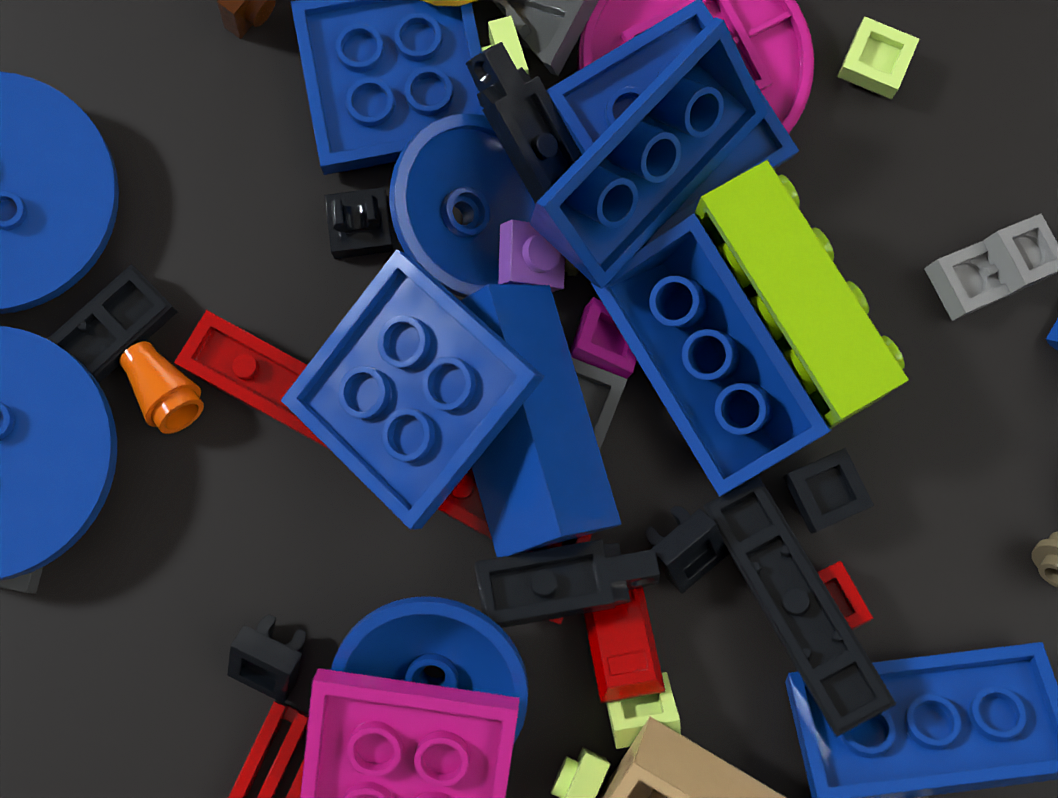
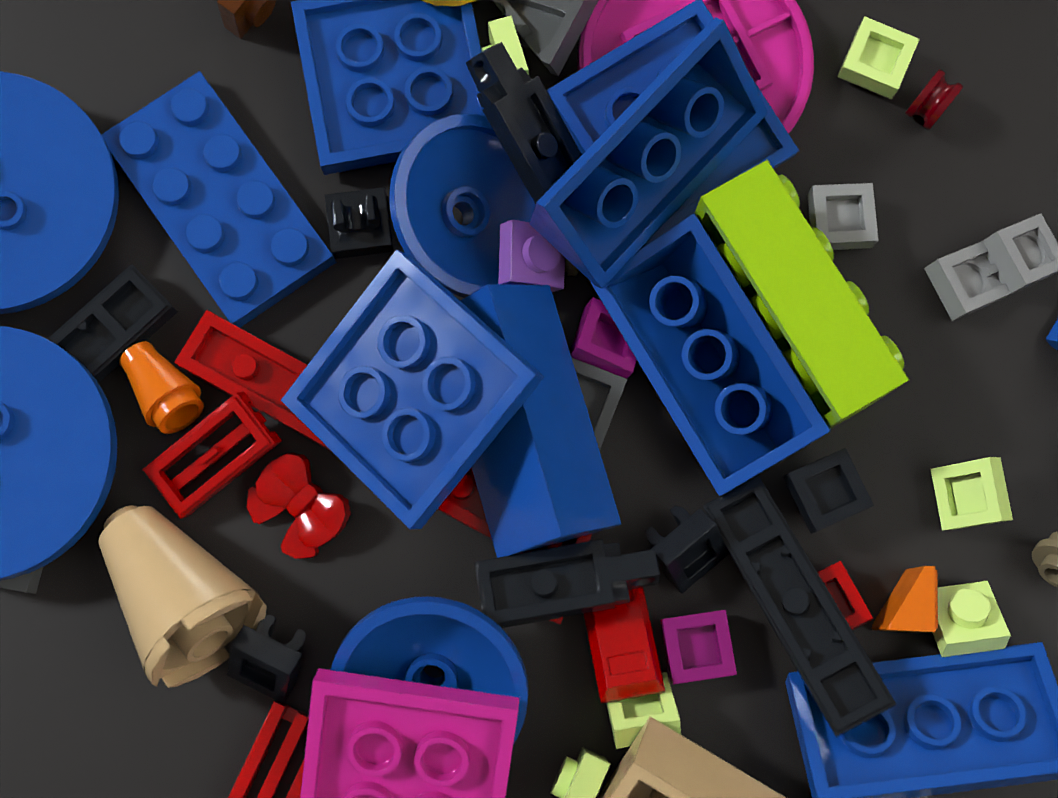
none -> tan cone [98,505,267,688]
none -> blue plate [102,71,336,328]
none -> red tile [143,391,282,519]
none -> red piece [247,452,351,559]
none -> magenta plate [659,610,737,684]
none -> light grey plate [807,183,879,250]
none -> orange slope [872,566,938,633]
none -> dark red bush [905,69,964,131]
none -> yellowish green plate [931,457,1013,531]
none -> yellowish green plate [932,581,1011,657]

